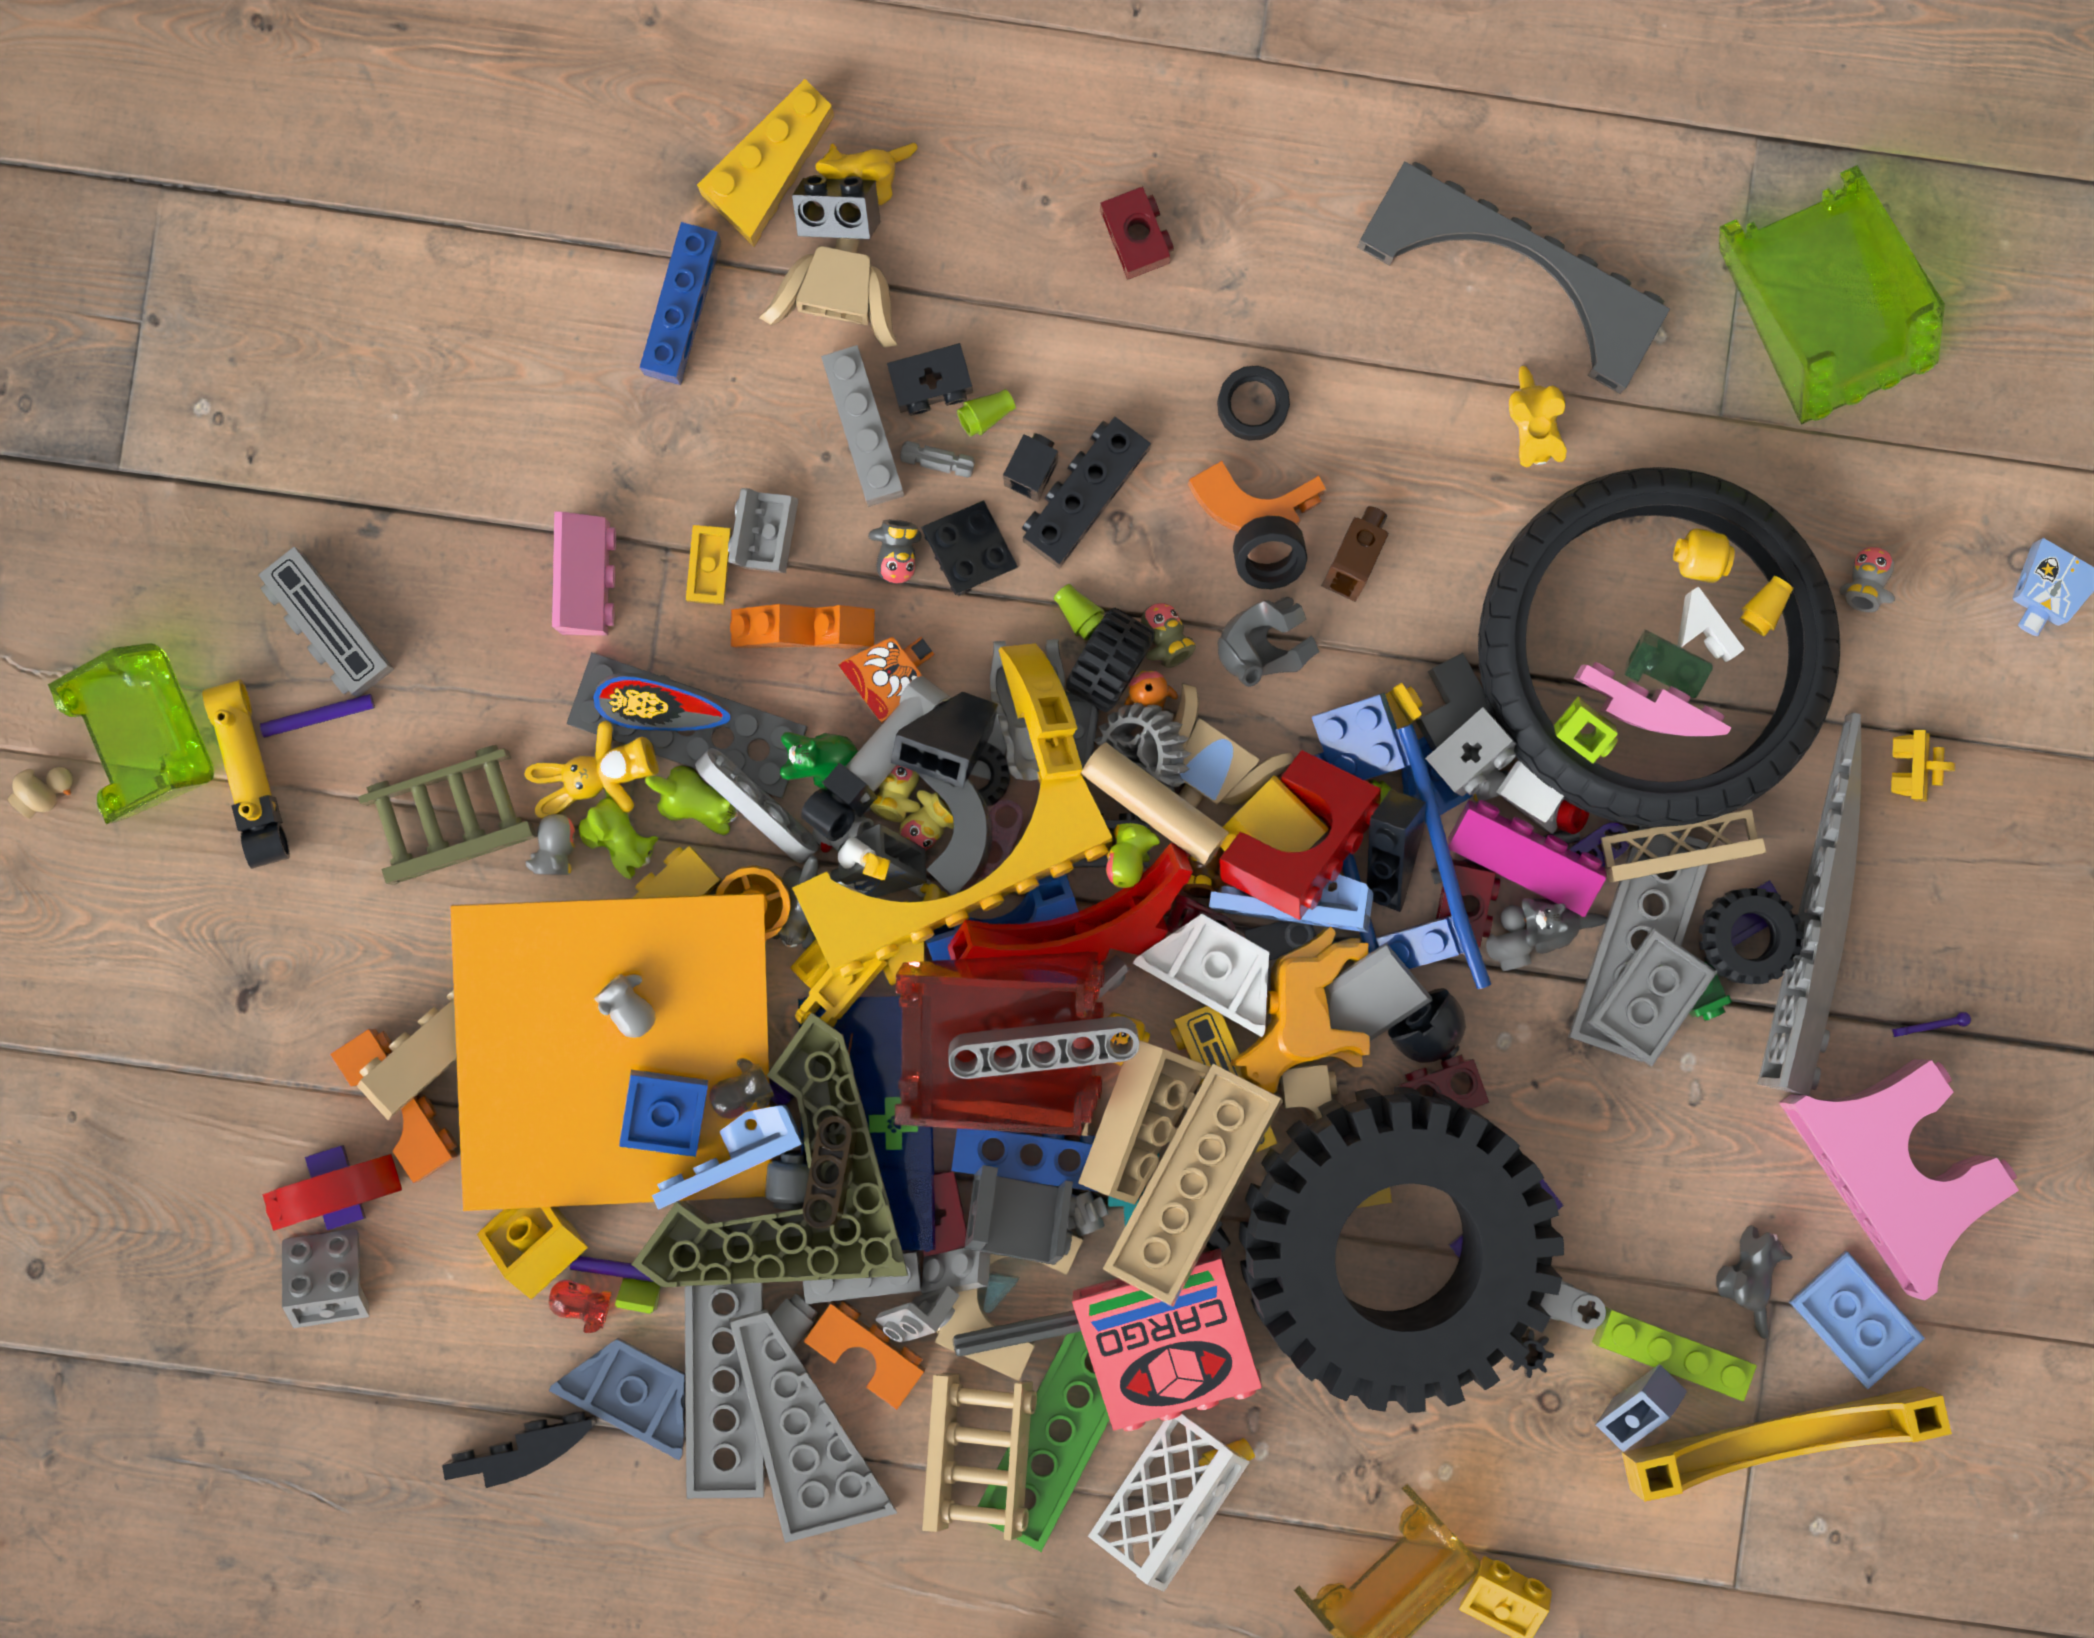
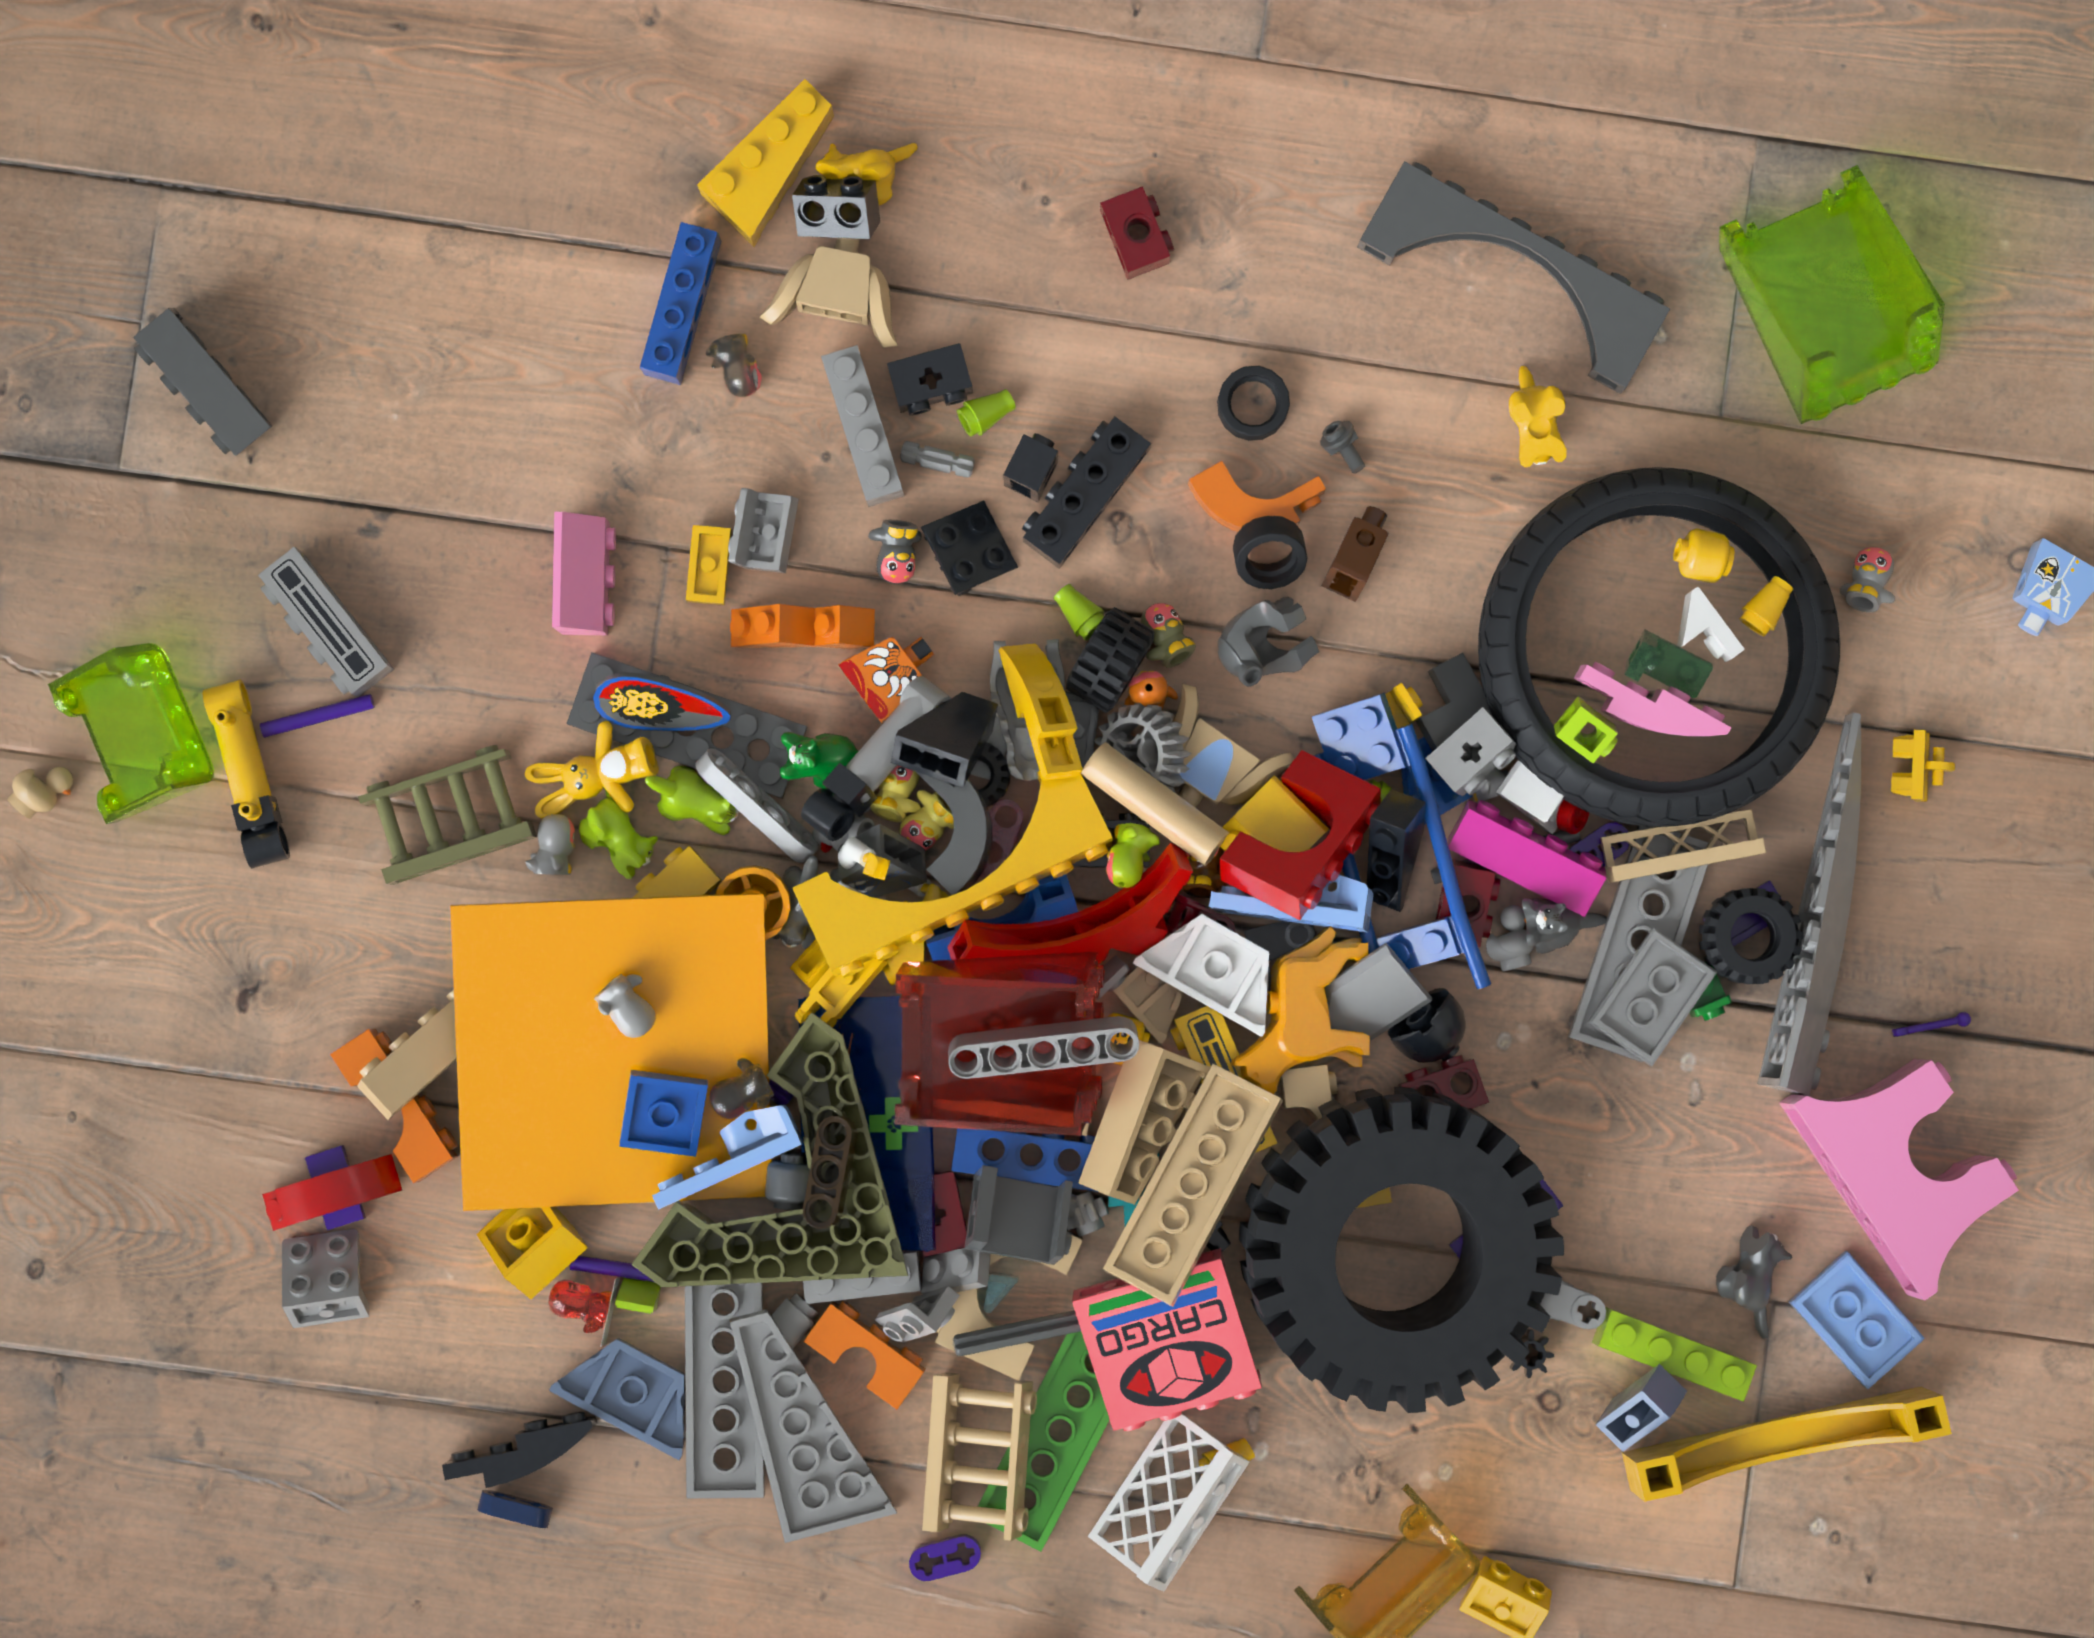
none -> dark grey wedge [133,308,272,456]
none -> dark blue beam [477,1490,553,1528]
none -> white sticker [601,1277,620,1347]
none -> clear smoke animal [706,333,762,397]
none -> dark purple beam [909,1534,981,1581]
none -> tan wing [1112,966,1184,1044]
none -> dark grey plate [1320,421,1365,473]

